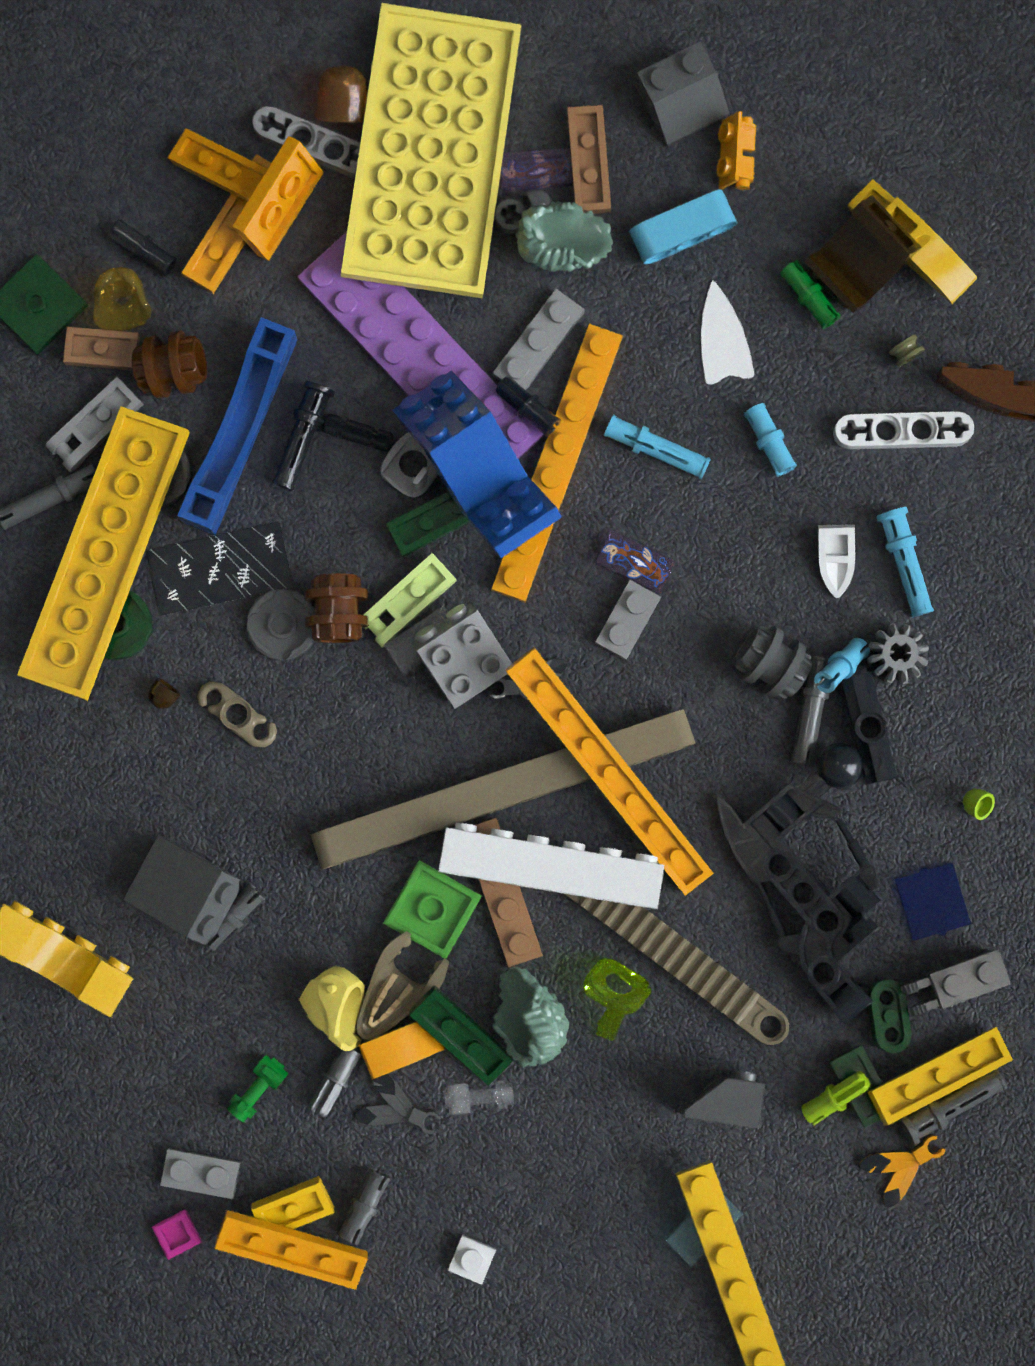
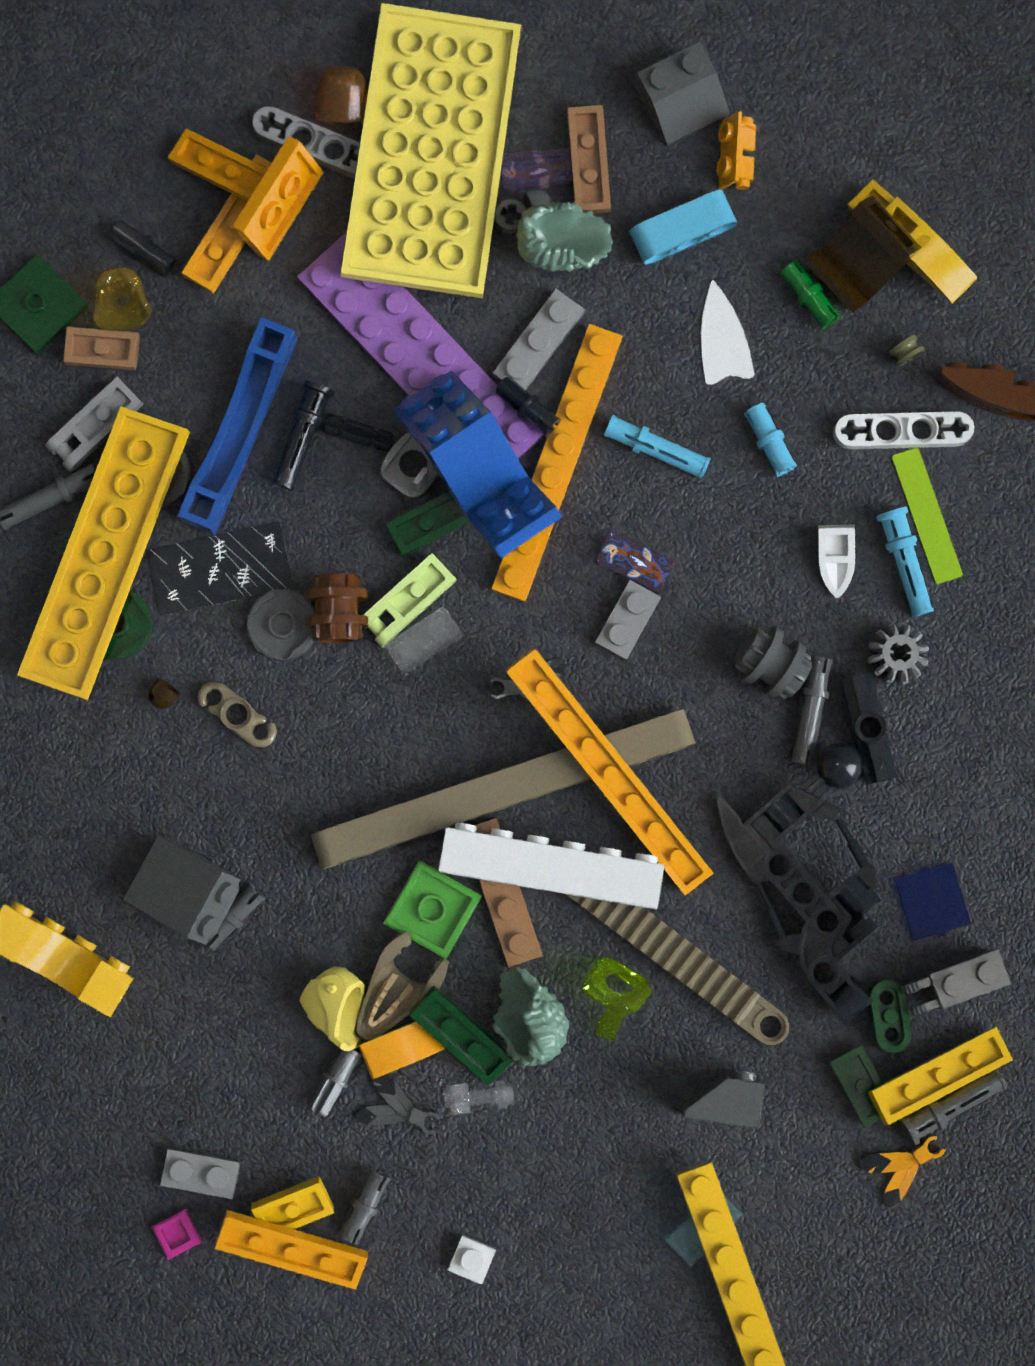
reddish brown piece [132,331,207,399] -> none
green bar [227,1055,289,1123] -> none
light grey brick [411,603,512,709] -> none
lime axle [801,1071,871,1125] -> none
medium azure pin [814,638,870,693] -> none
lime hinge [963,788,995,820] -> none
none -> lime sticker [892,448,963,584]

